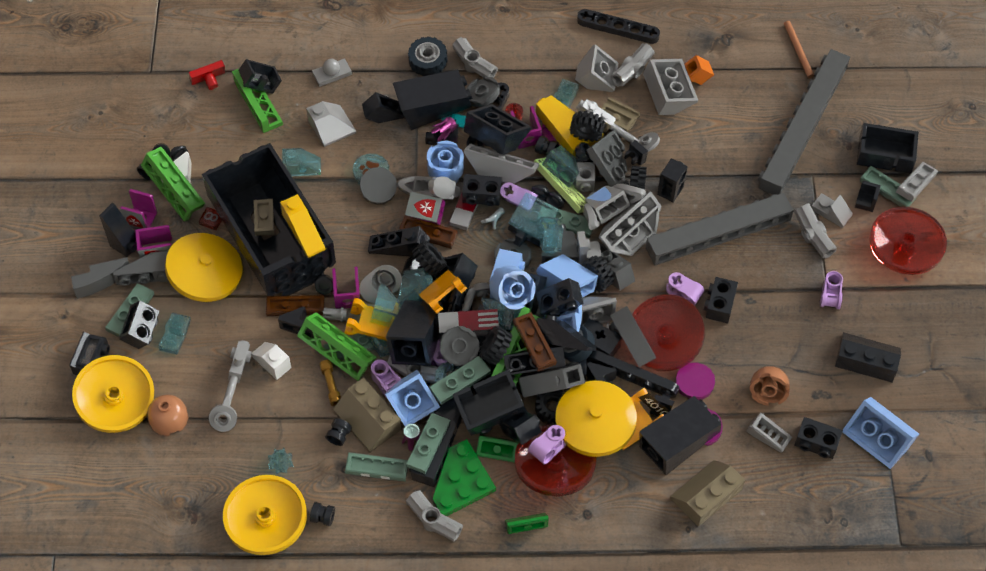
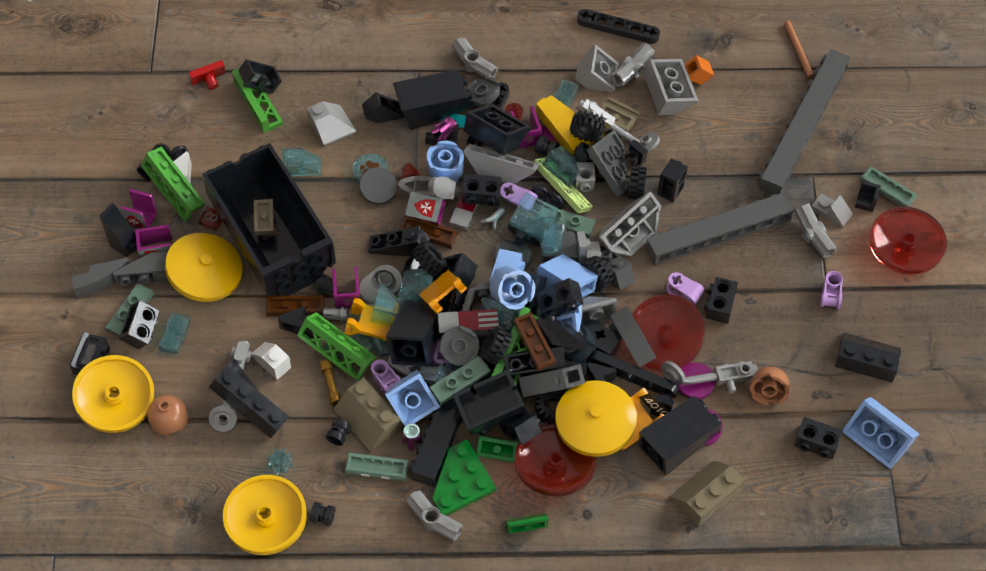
yellow slope [280,194,326,258] -> none
light grey tile [312,58,352,87] -> none
sand green plate [406,413,450,474] -> none
black wheel [408,36,448,76] -> none
lavender piece [528,425,565,464] -> none
light grey torso [583,184,646,230] -> none
light grey slope [746,412,792,453] -> none
black piece [856,123,919,174] -> none
light grey tile [896,162,938,202] -> none
none -> black wedge [209,358,289,438]
none -> clear red tile [401,163,420,179]
none -> light grey piece [661,361,758,393]

